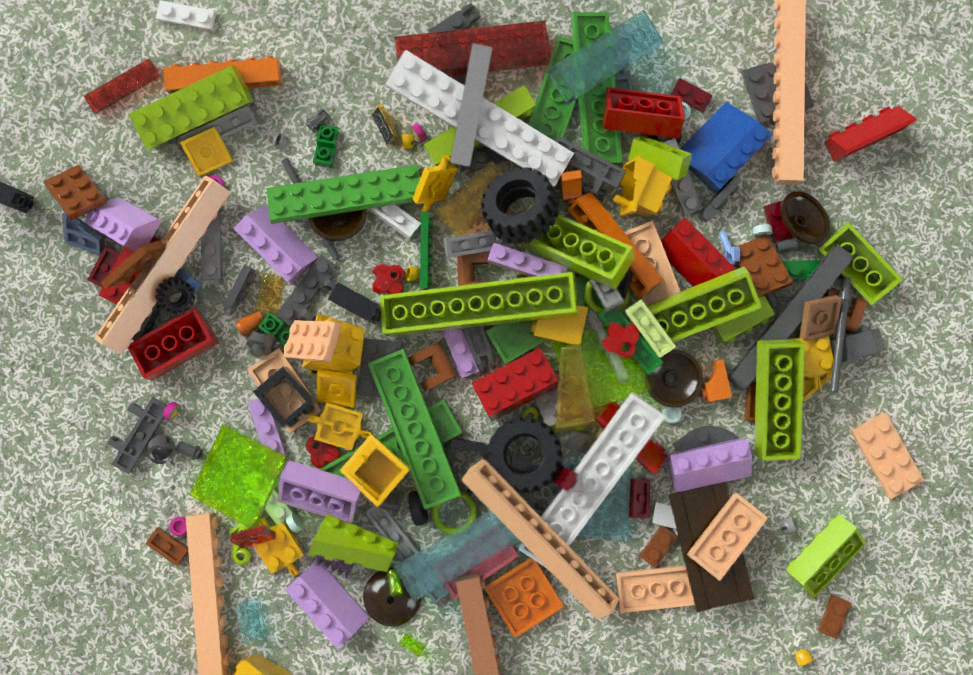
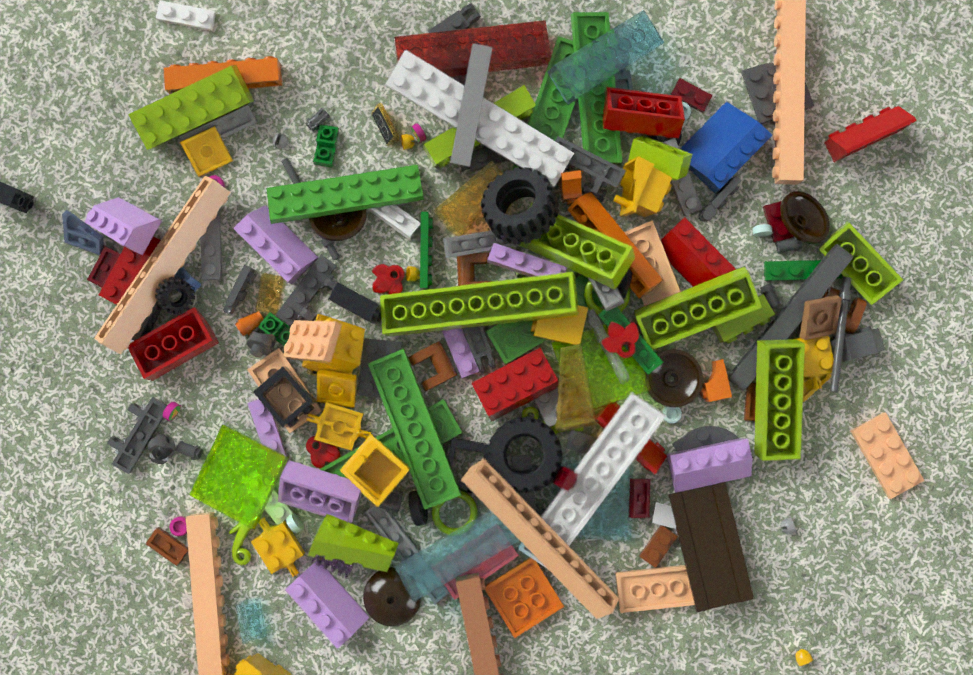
dark orange plate [43,165,107,221] -> none
clear red plate [84,58,161,114] -> none
dark orange plate [101,240,165,289] -> none
clear red plate [231,525,276,548] -> none
clear neon green pin [386,569,403,596] -> none
clear neon green pin [399,633,425,657] -> none
yellow plate [412,155,458,212] -> none
yellowish green plate [625,299,676,358] -> none
light nougat plate [687,492,768,581] -> none
light blue bar [718,231,740,265] -> none
dark orange plate [736,235,793,298] -> none
lime slope [786,514,867,599] -> none
dark orange plate [817,594,852,640] -> none

